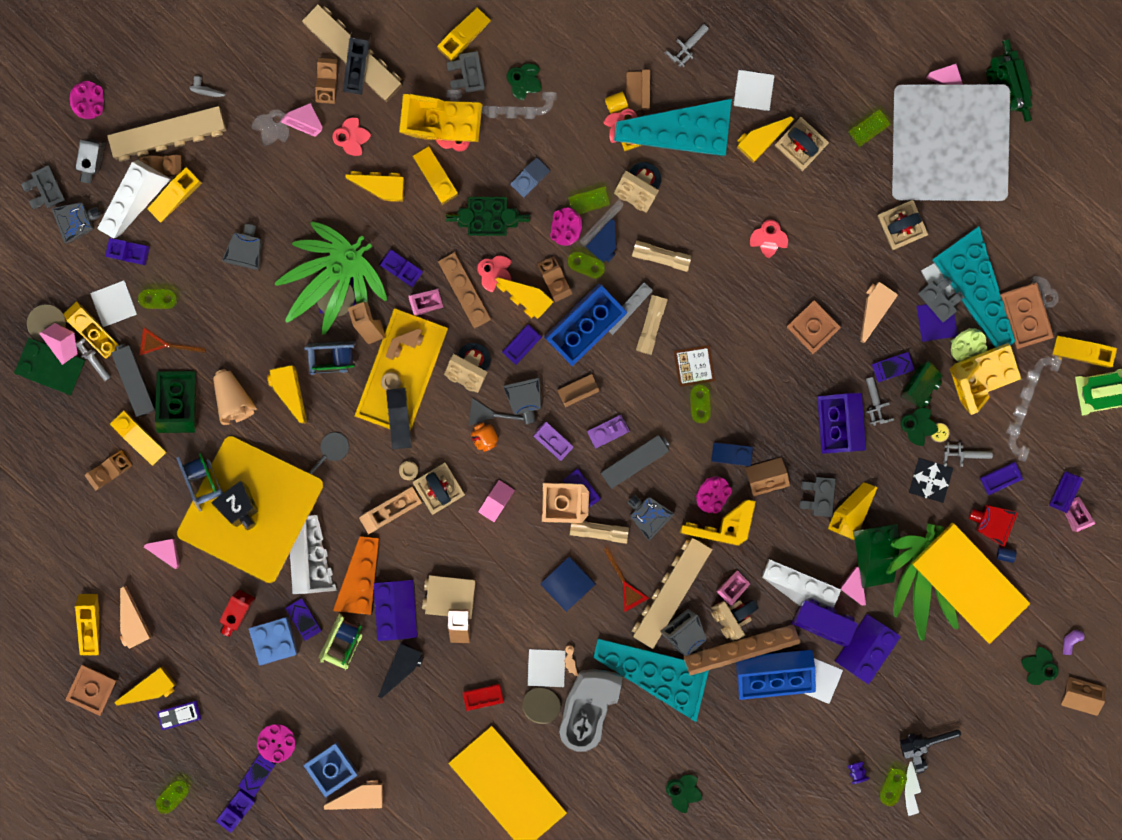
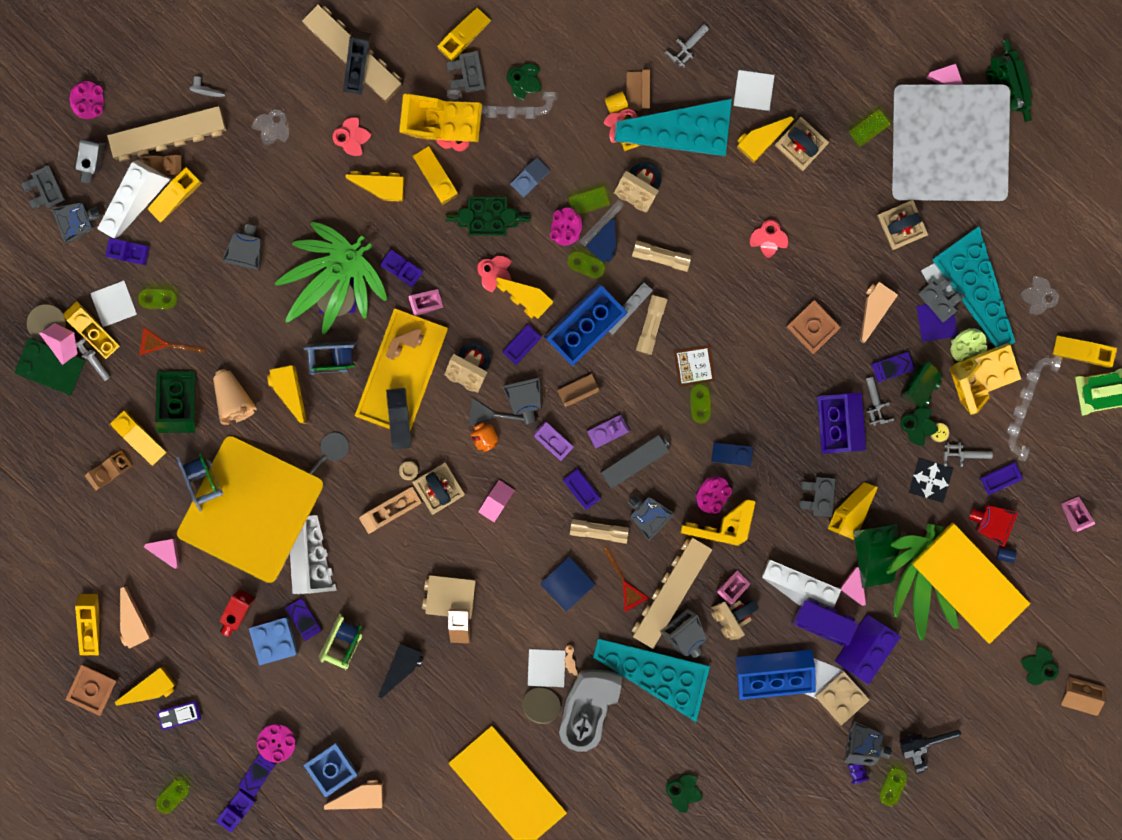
dark grey brick [111,344,155,417] -> none
black torso [211,481,258,530] -> none
bright pink slope [281,103,323,137] -> none
medium nougat slope [316,58,337,104] -> none
orange wing [333,536,379,615] -> none
medium nougat slope [348,302,386,344] -> none
dark purple slope [374,580,417,641] -> none
tan tile [381,372,401,390] -> none
medium nougat plate [438,252,491,329] -> none
red plate [462,684,504,711] -> none
medium nougat slope [537,256,572,302] -> none
light nougat slope [542,482,589,523] -> none
medium nougat plate [684,624,800,676] -> none
medium nougat panel [745,458,790,496] -> none
white sticker [905,761,921,816] -> none
nougat tile [1000,283,1055,349] -> none
dark purple tile [1049,471,1083,513] -> none
medium lavender arm [1063,630,1084,655] -> none
none -> tan plate [815,671,869,726]
none -> dark grey torso [844,722,892,766]

